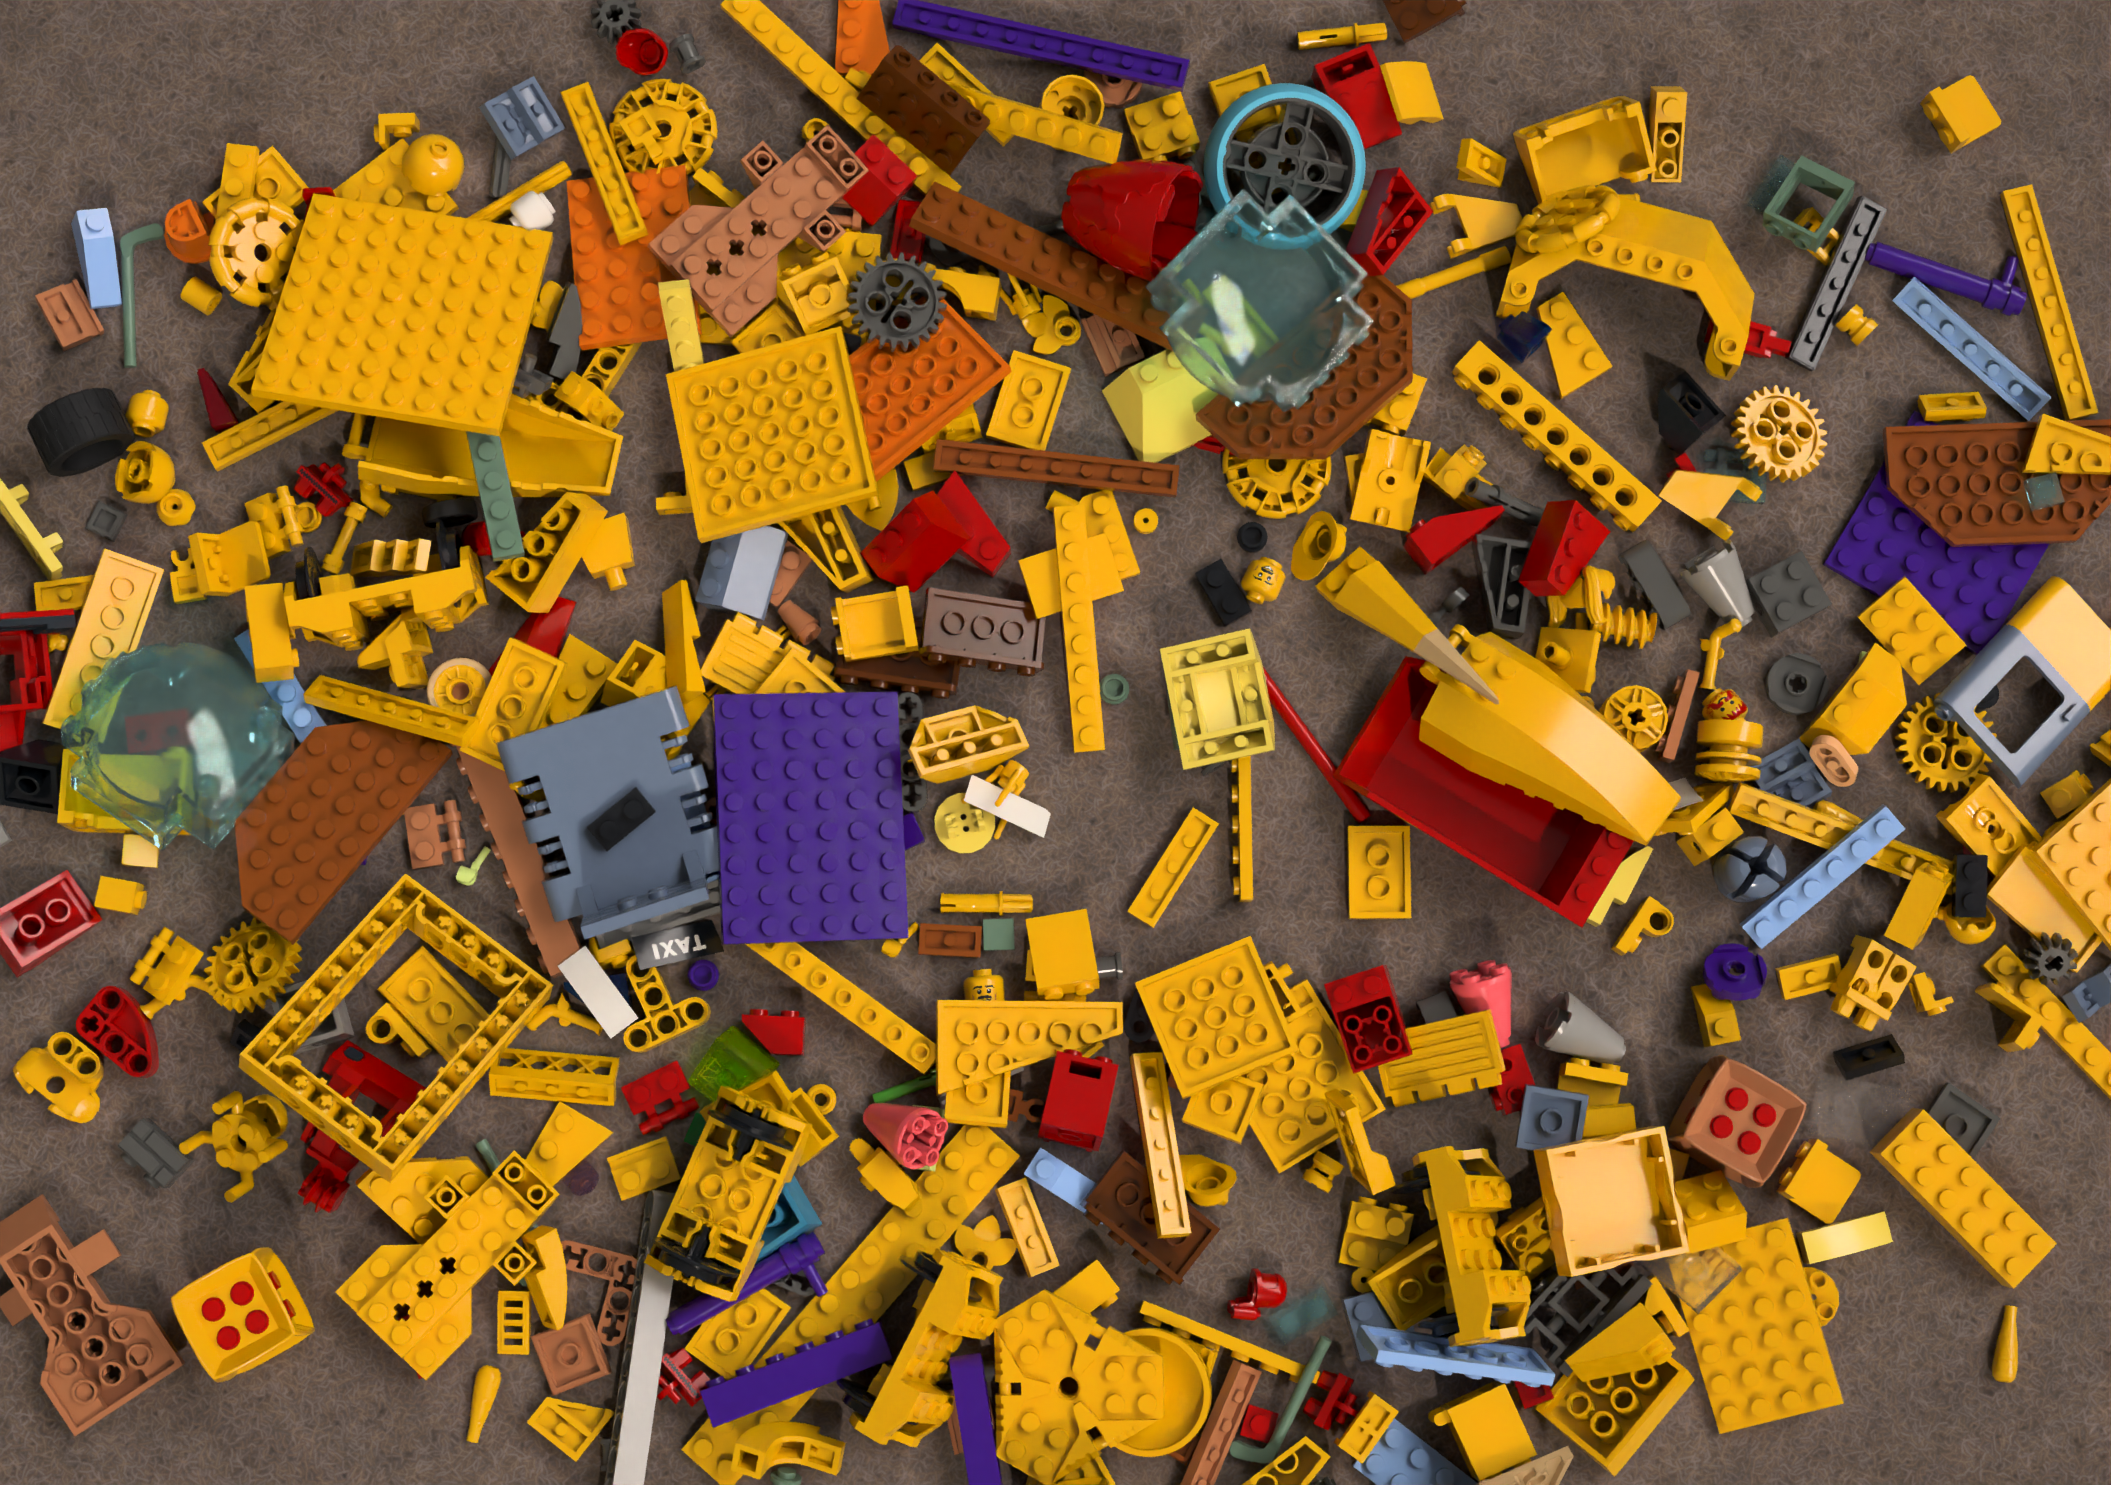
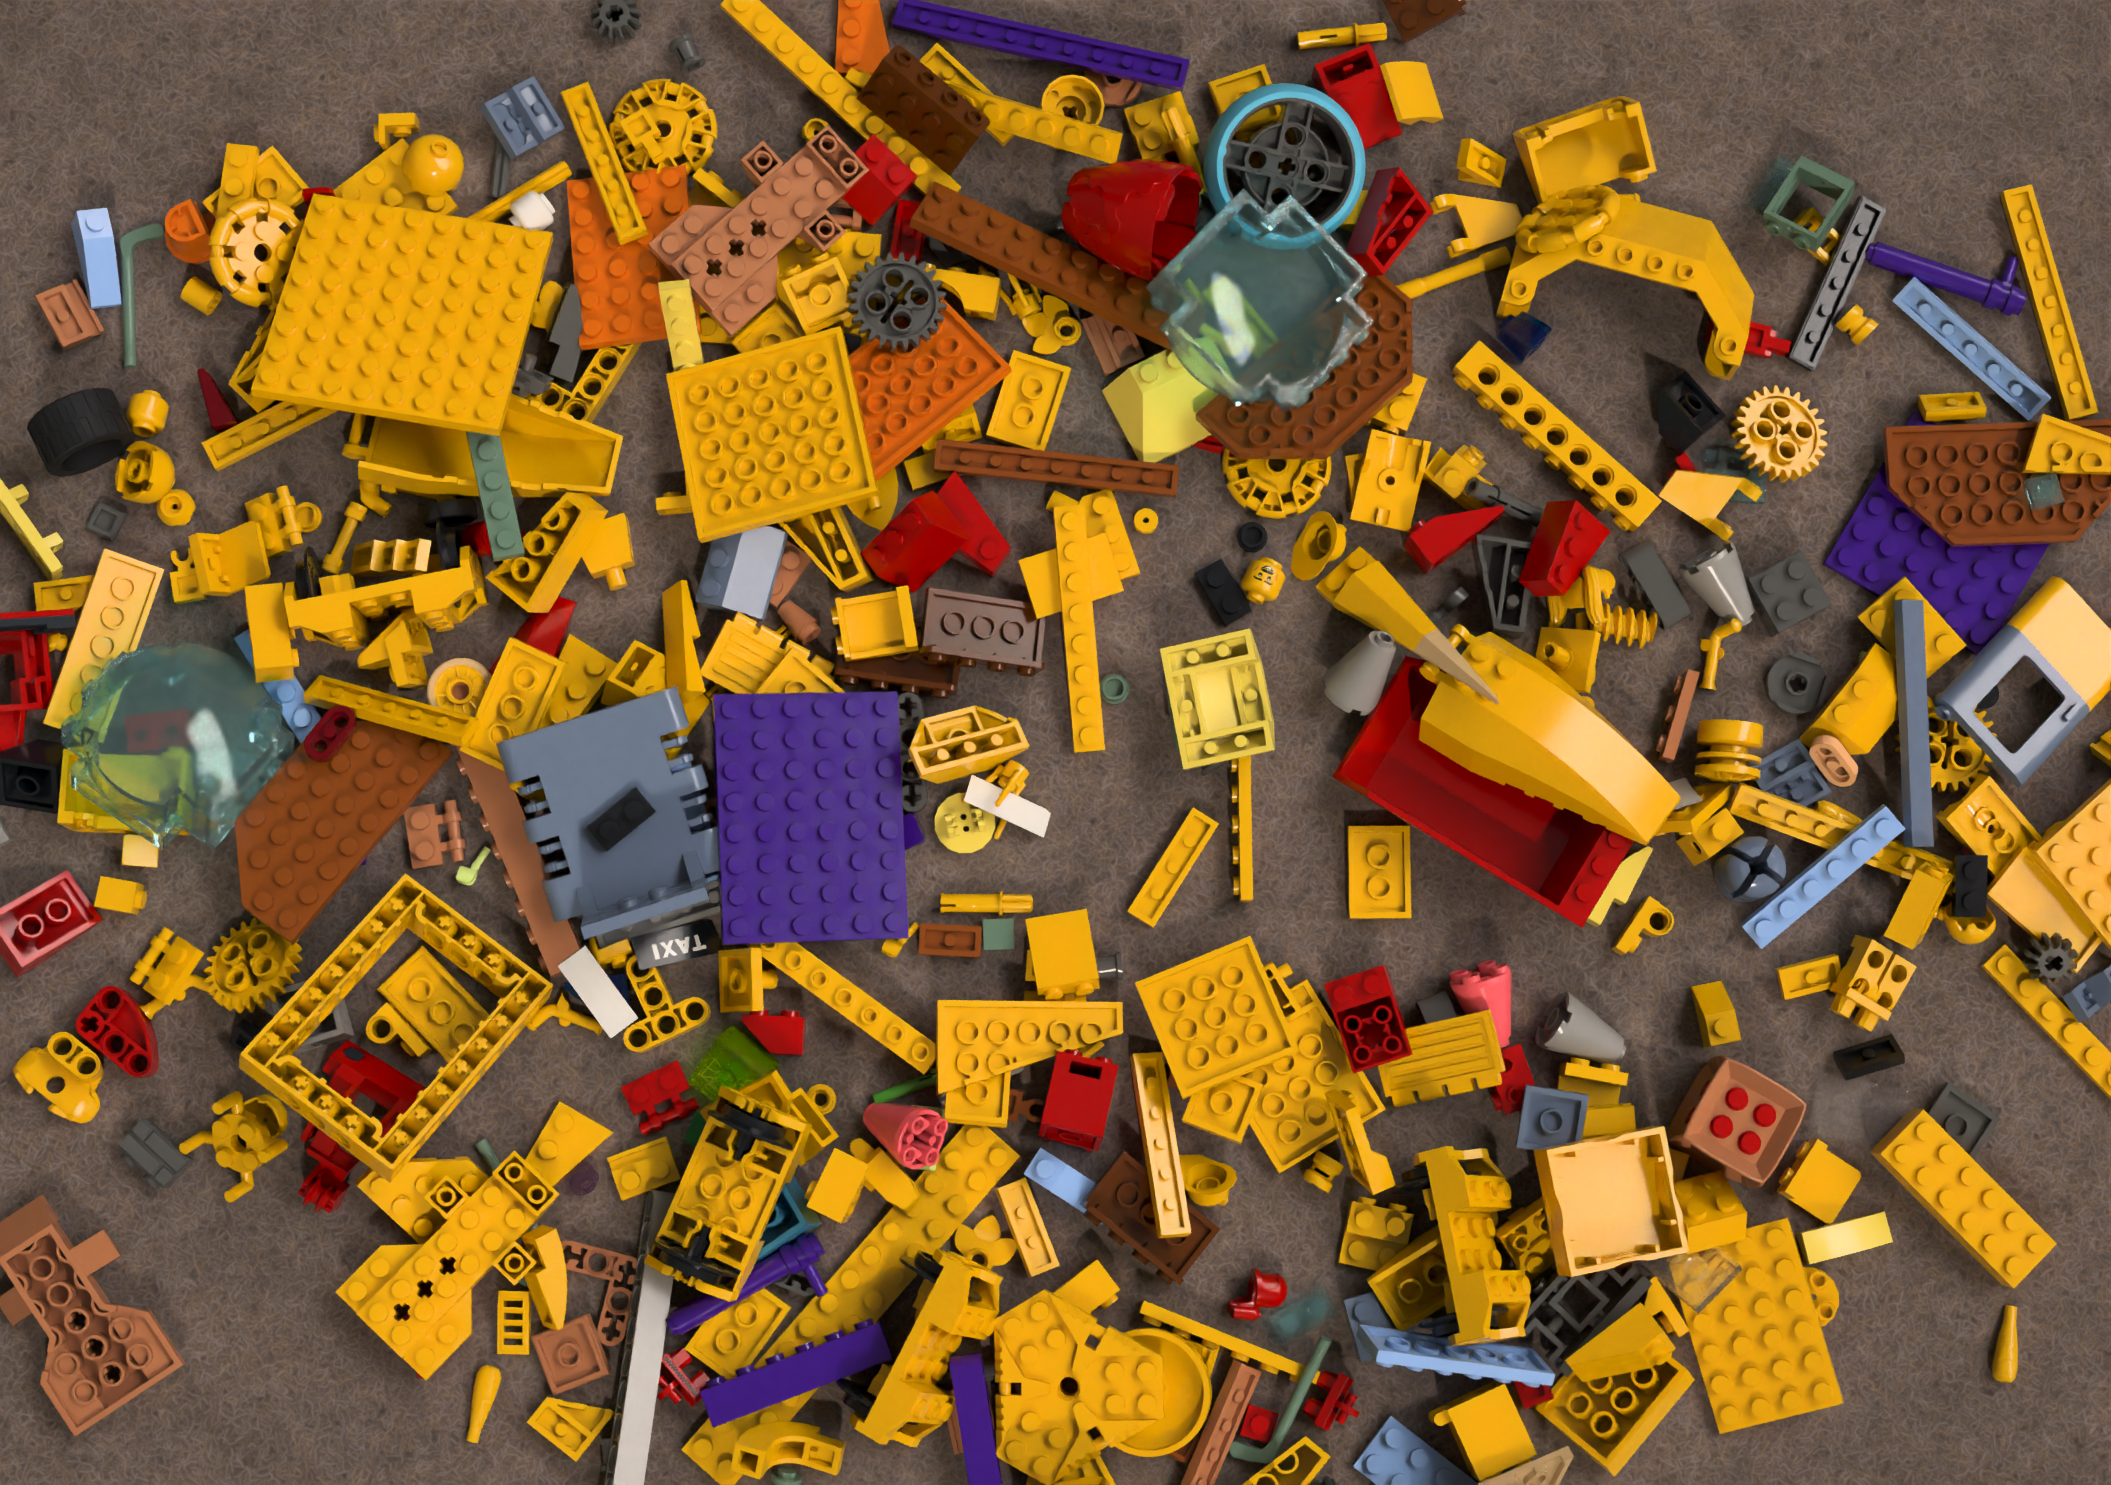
yellow piece [171,1247,315,1383] -> none
red hips [294,462,354,517] -> none
yellow fence [489,1048,619,1106] -> none
yellow bracket [554,371,624,431] -> none
red hair [615,28,668,75] -> none
dark purple plate [688,960,719,991] -> none
yellow head [963,969,1005,1001] -> none
black plate [1124,988,1154,1043] -> none
red piece [1263,667,1371,824] -> none
yellow hinge [1333,1391,1399,1463] -> none
yellow piece [1351,1268,1374,1293] -> none
yellow wing [1537,292,1613,399] -> none
yellow wheel [1598,685,1668,753] -> none
yellow slope [1649,86,1687,182] -> none
yellow head [1702,688,1748,721] -> none
dark purple plate [1703,943,1767,1001] -> none
yellow bracket [1907,972,1954,1016] -> none
yellow bracket [1920,75,2001,153] -> none
yellow bracket [1975,982,2045,1052] -> none
yellow bracket [2040,770,2094,819] -> none
none -> dark red plate [304,705,357,763]
none -> yellow tile [718,948,778,1013]
none -> yellow wedge [804,1148,869,1223]
none -> yellow axle [1160,107,1207,195]
none -> light grey cone [1322,631,1397,716]
none -> sand blue tile [1894,599,1934,847]

